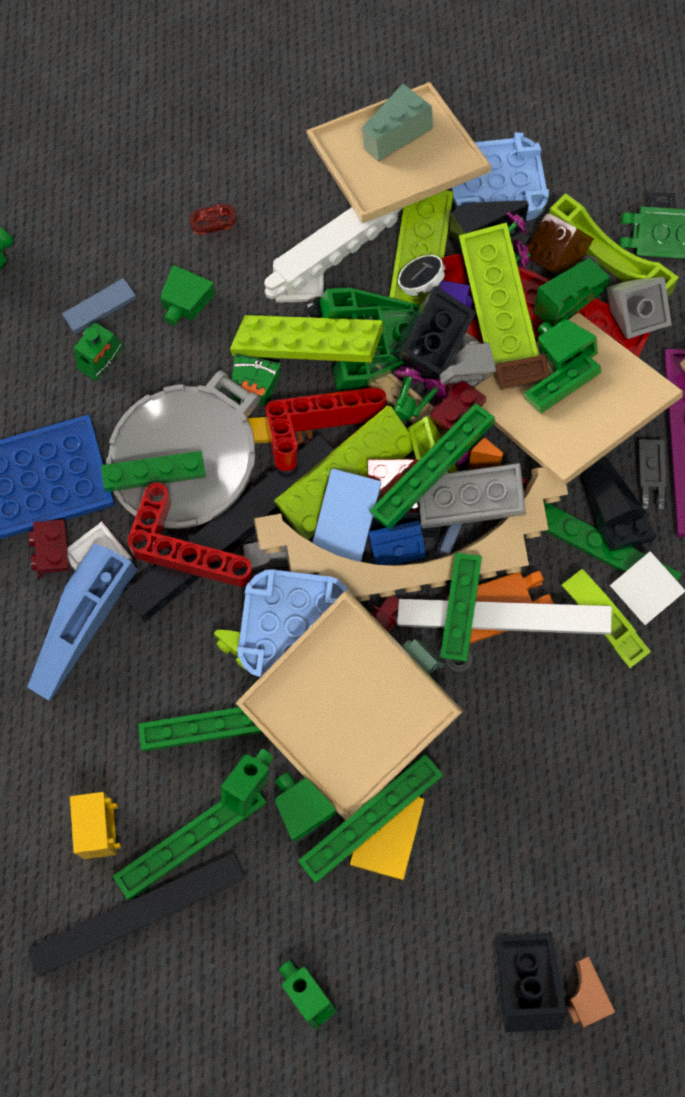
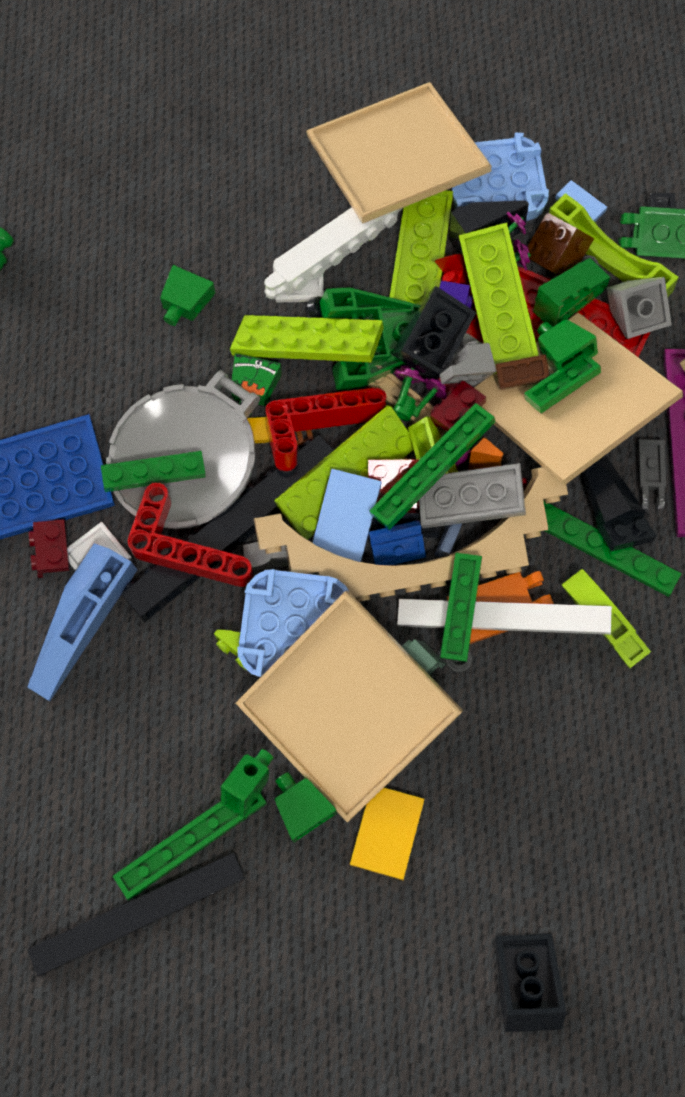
sand blue tile [62,278,137,334] -> none
yellow container [70,792,121,859] -> none
green torso [74,323,124,381] -> none
green plate [138,707,263,752] -> none
clear red plate [189,204,237,234] -> none
green torso [279,959,337,1029] -> none
green plate [298,754,443,884] -> none
sand green wedge [362,84,433,161] -> none
dark red arm [371,596,399,634] -> none
tile [398,255,445,296] -> none
nougat arch [566,957,615,1027] -> none
white tile [610,552,685,625] -> none
none -> light blue tile [555,180,607,222]

